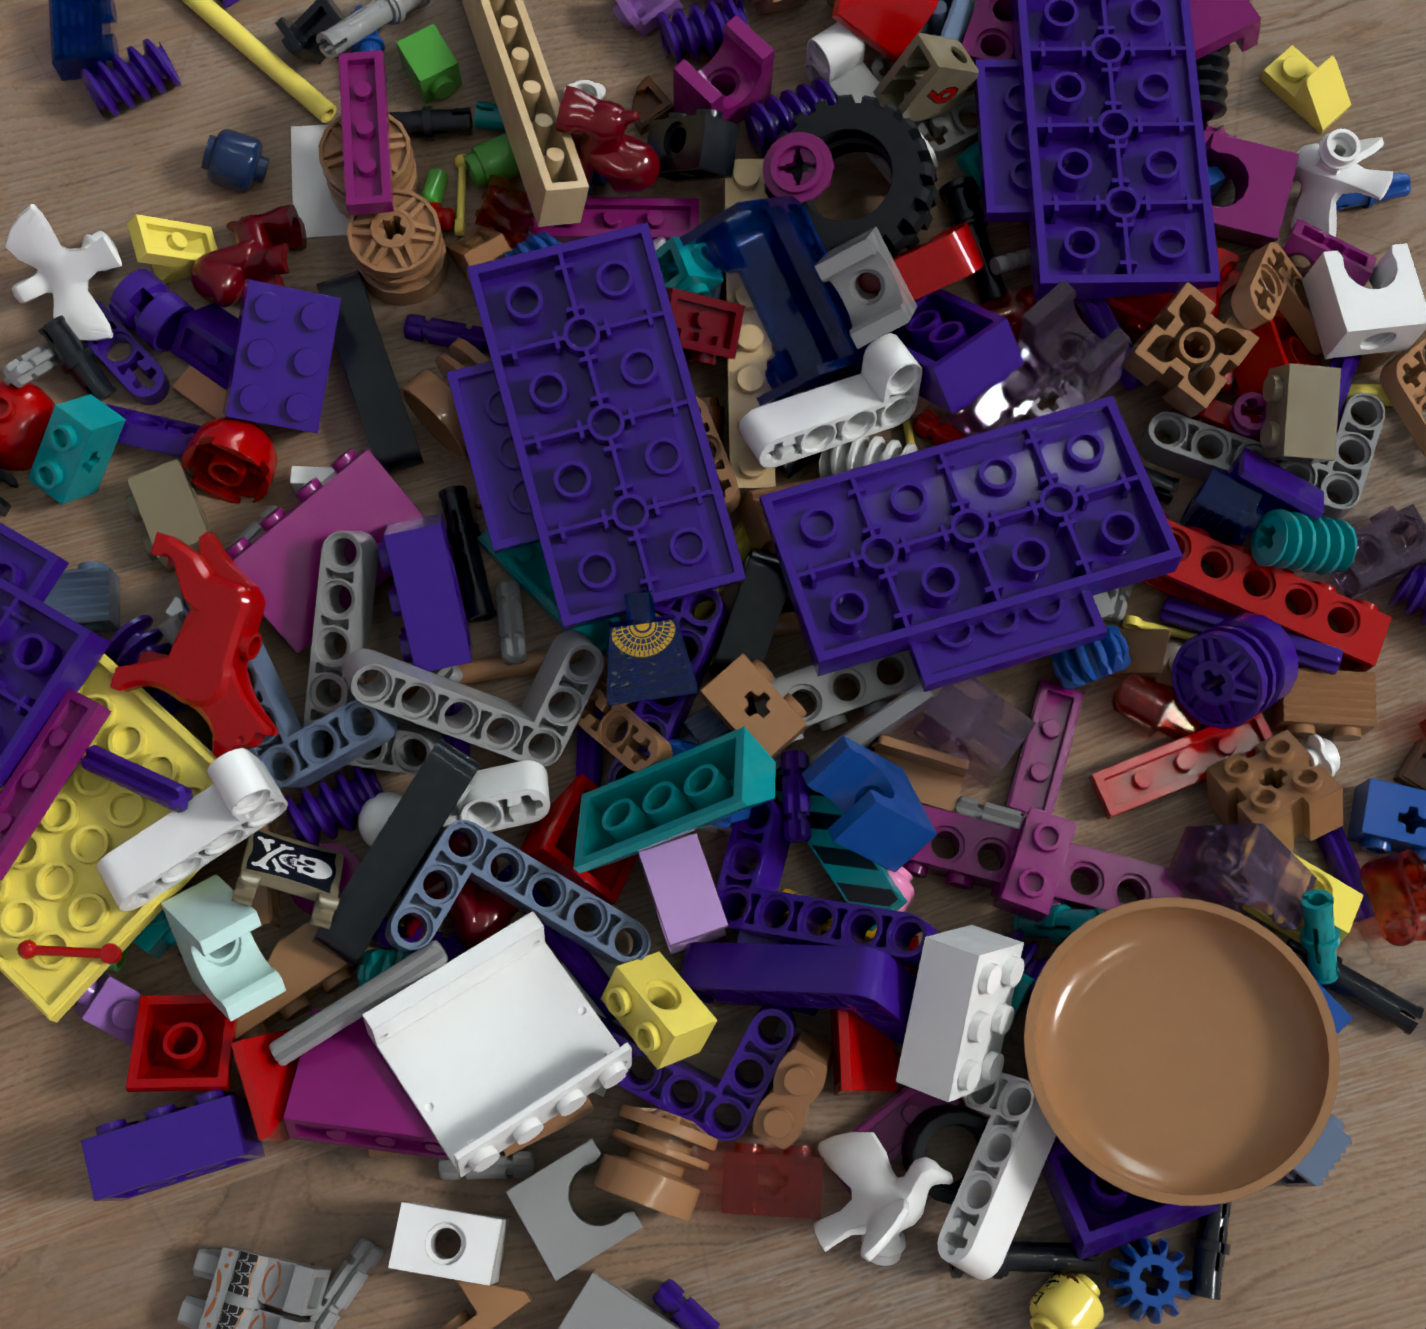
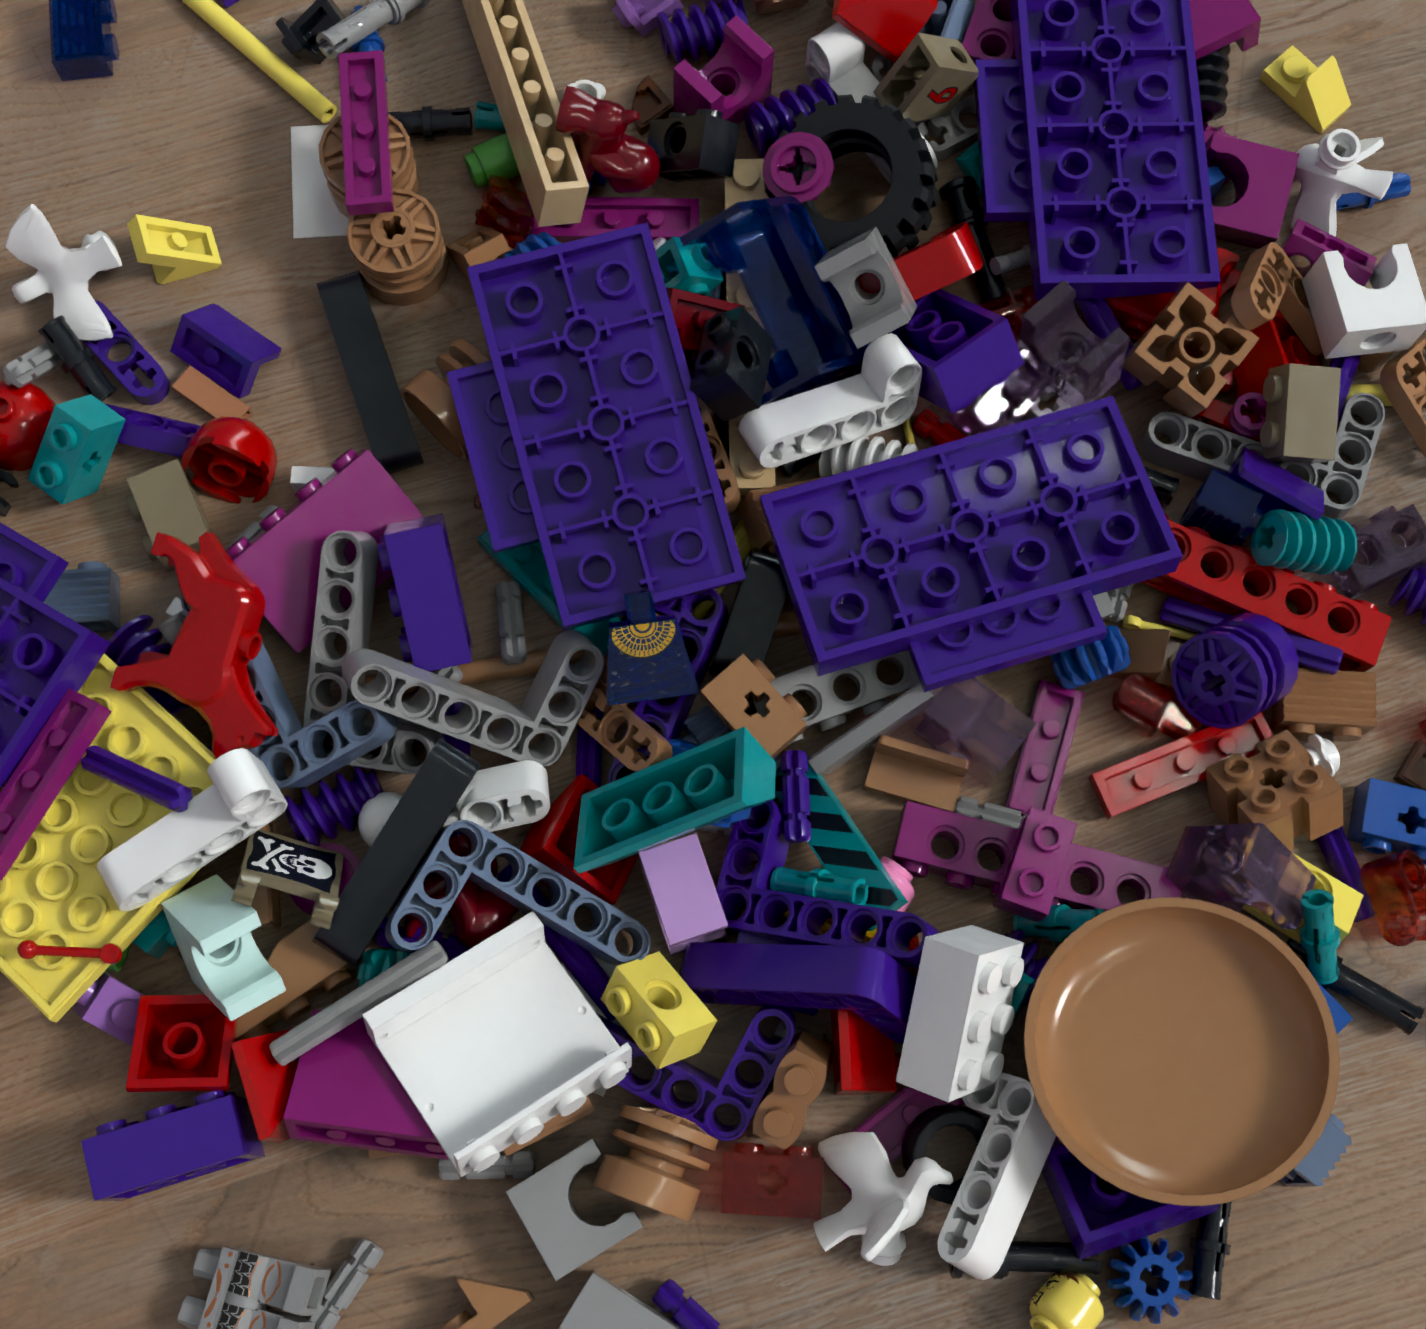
dark purple piece [80,38,182,119] -> none
dark purple wheel [109,269,195,353] -> none
dark red animal [190,205,307,307] -> none
dark blue head [201,129,269,193] -> none
dark purple brick [223,279,341,433] -> none
white piece [388,1202,511,1286] -> none
bright green brick [396,23,463,104] -> none
dark purple axle [404,314,488,353] -> none
bright green arm [420,168,456,232] -> none
black pin [438,485,497,623] -> none
light yellow hinge [454,153,467,236] -> none
blue piece [802,735,937,872] -> none
none -> black brick [690,305,774,422]
none -> teal pin [770,866,868,905]

